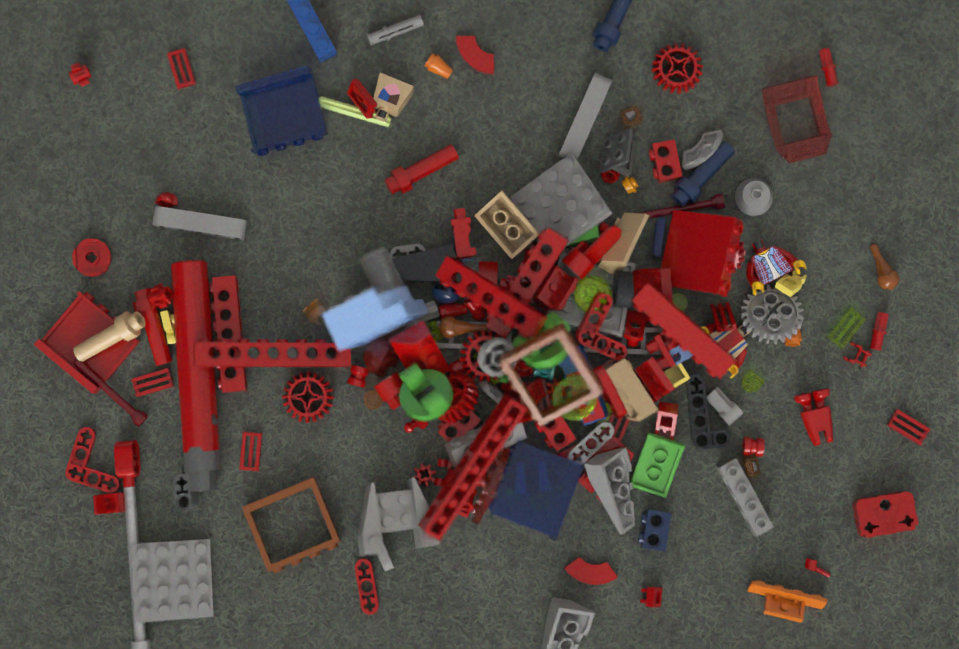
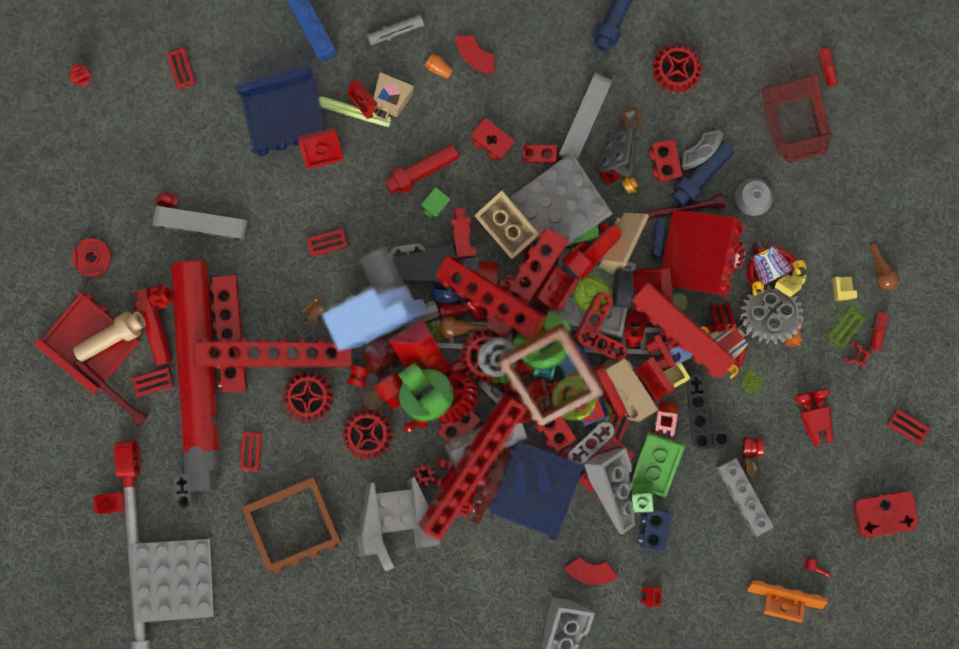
red beam [65,427,121,493] -> none
light yellow plate [160,310,176,345] -> none
red beam [355,558,379,615] -> none
light grey piece [706,386,743,426] -> none
none -> red tile [298,128,344,169]
none -> red tile [306,228,348,257]
none -> red gear [341,408,394,460]
none -> bright green brick [421,187,451,219]
none -> red brick [471,118,515,162]
none -> red leg [522,145,558,165]
none -> bright green brick [632,484,654,512]
none -> light yellow panel [832,276,857,301]

